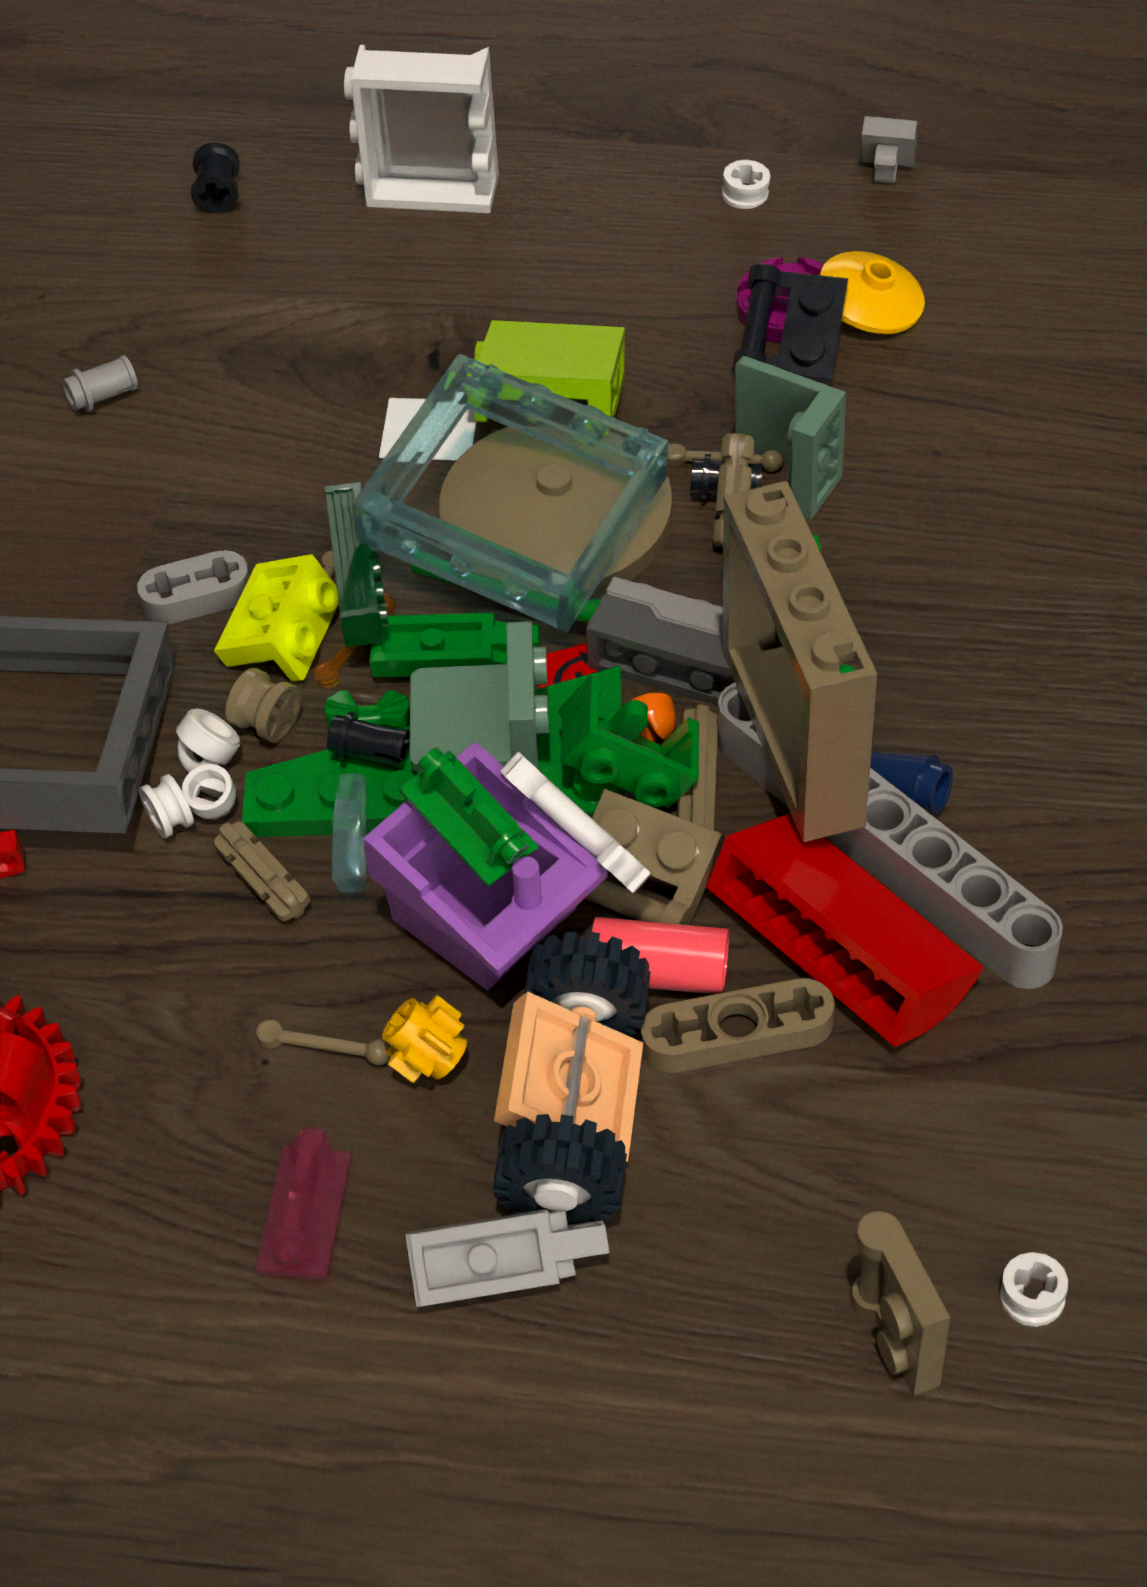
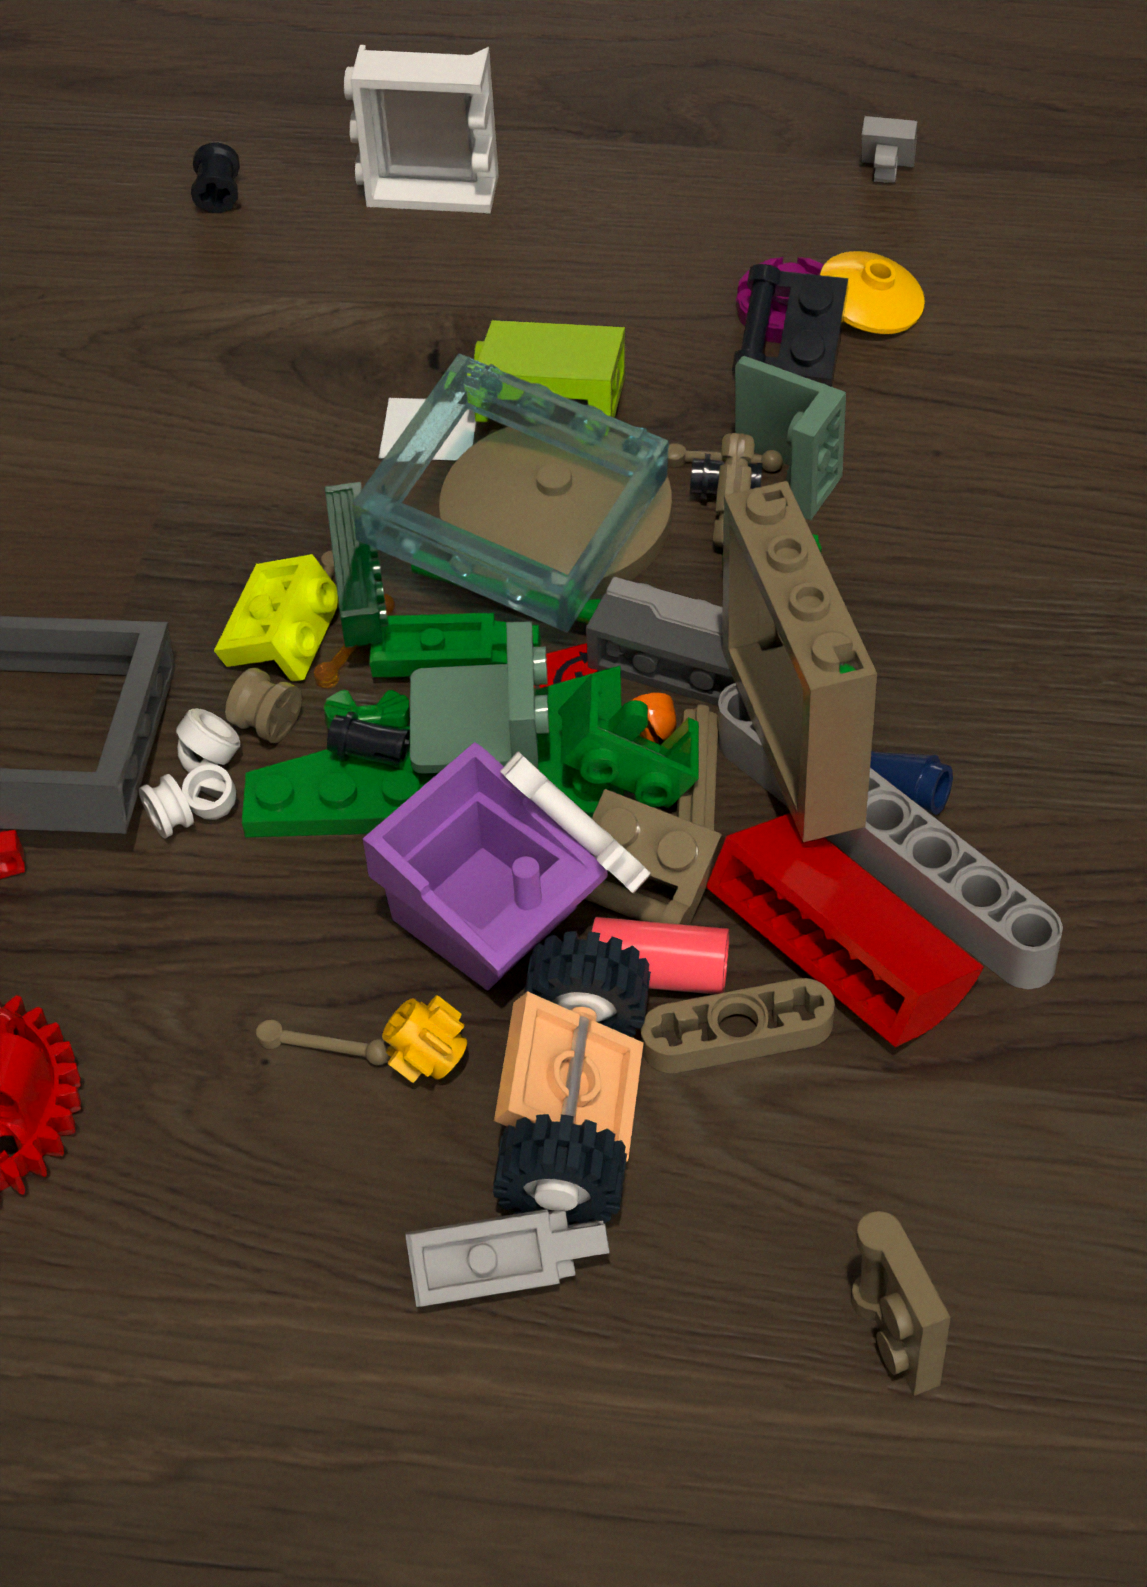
light grey pin [62,355,138,412] -> none
light grey beam [137,550,250,624] -> none
dark tan axle [214,821,310,921] -> none
clear pink hinge [256,1127,352,1280] -> none
clear light blue tile [332,774,366,892] -> none
green hinge [398,747,539,888] -> none
white bush [722,160,771,209] -> none
white bush [1000,1252,1068,1327] -> none

